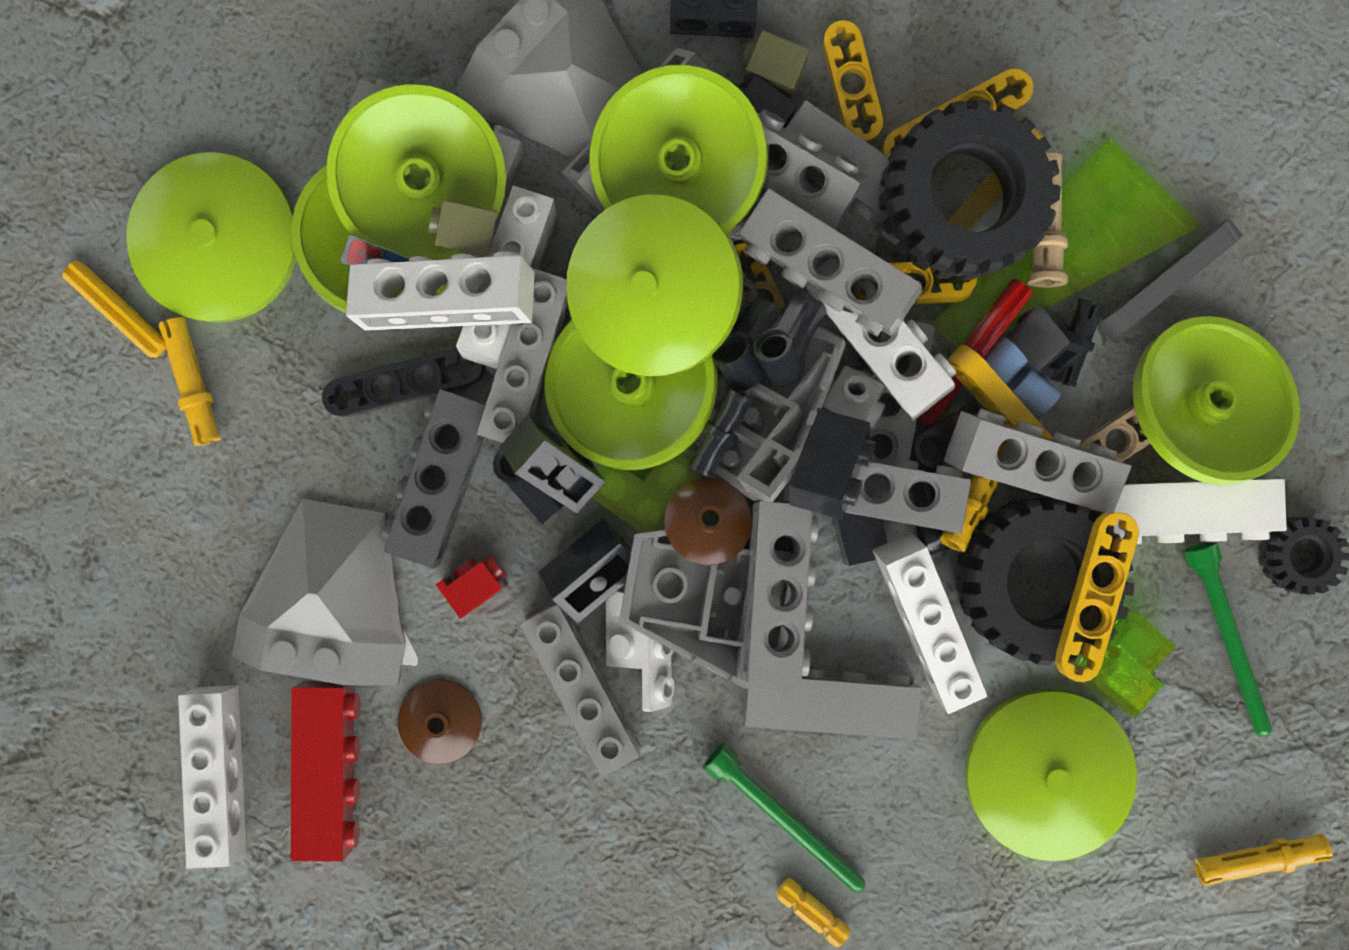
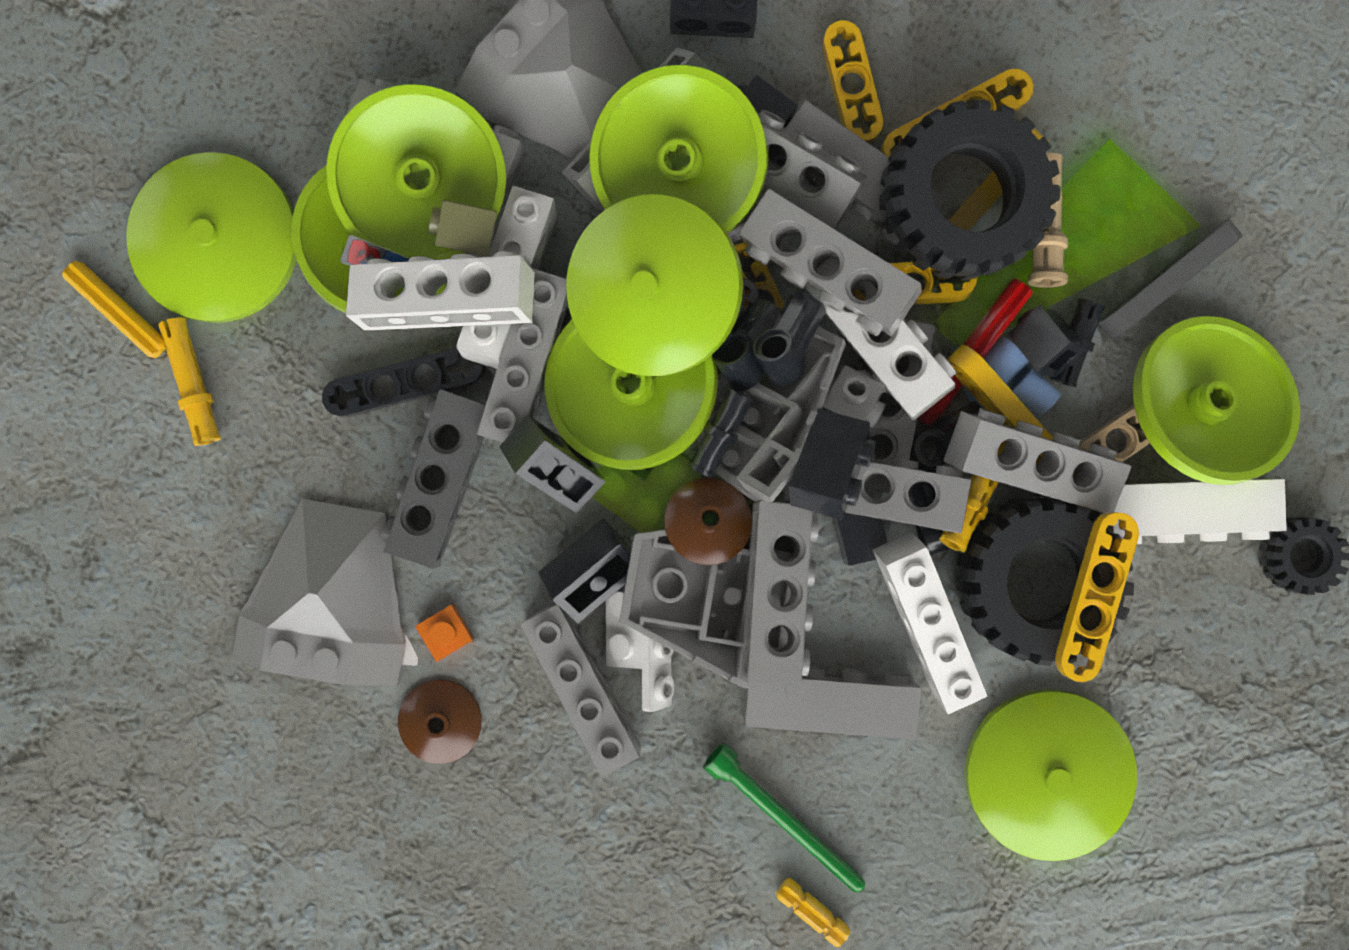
white brick [178,685,246,869] -> none
red brick [290,681,360,862] -> none
red brick [435,555,508,619] -> none
black piece [493,450,564,524] -> none
olive brick [740,30,810,100] -> none
clear neon green brick [1074,610,1176,719] -> none
green piece [1183,541,1272,737] -> none
yellow pin [1194,833,1333,886] -> none
none -> orange plate [415,603,475,662]

